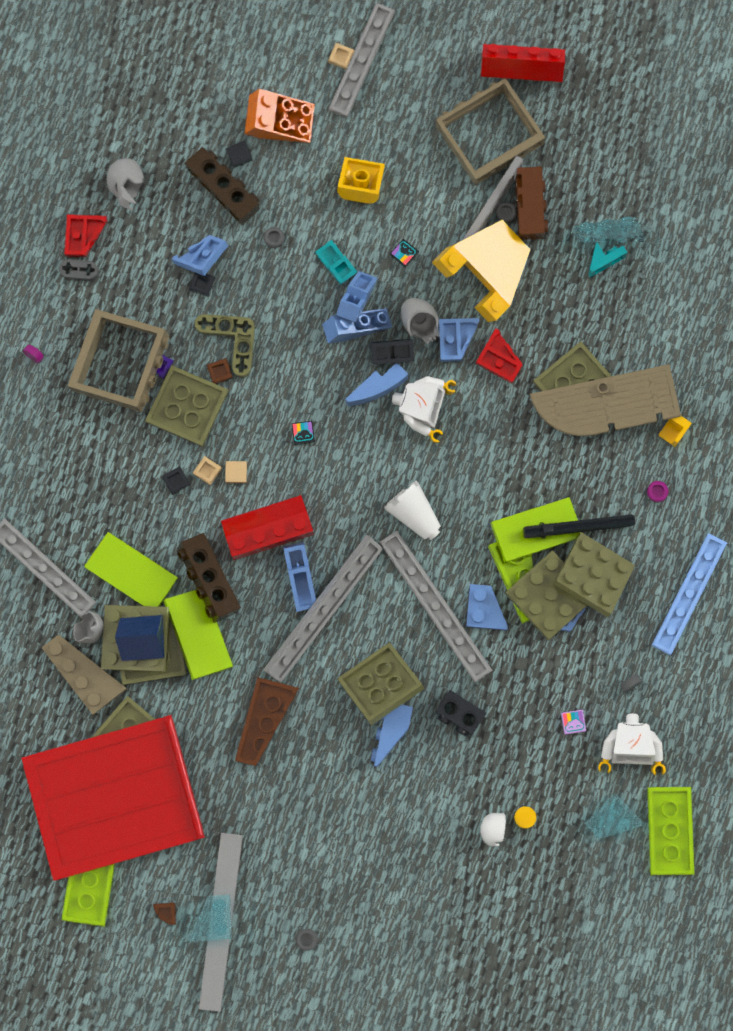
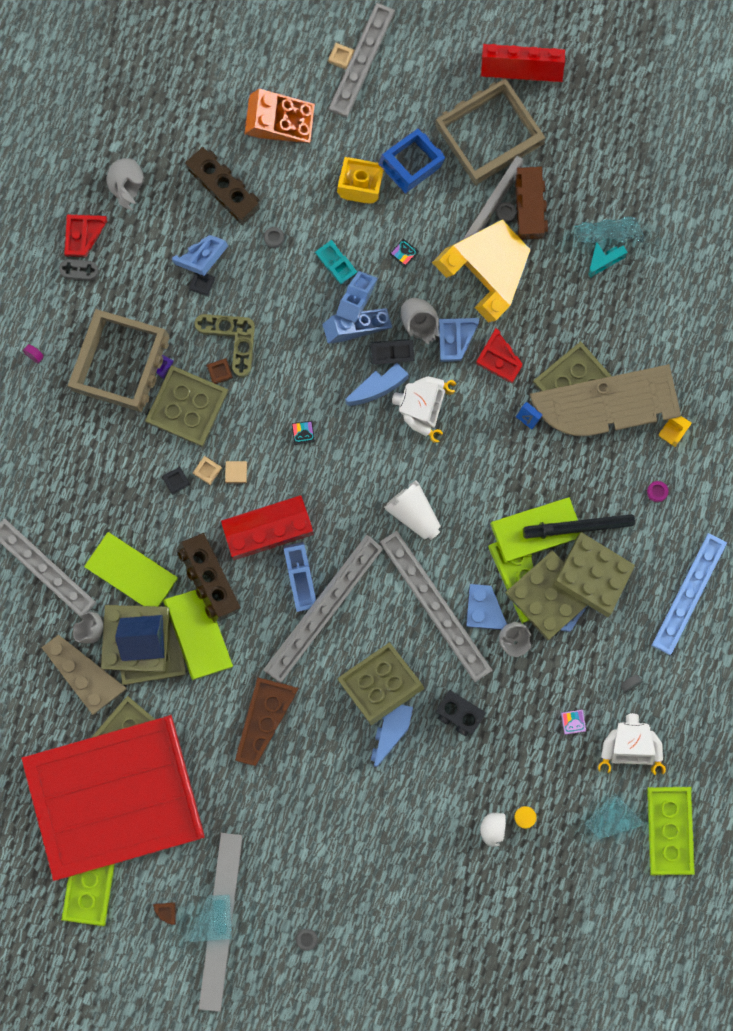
black tile [225,141,253,168] -> none
none -> blue window [379,129,445,194]
none -> light grey hair [499,622,531,657]
none -> blue tile [516,402,542,430]

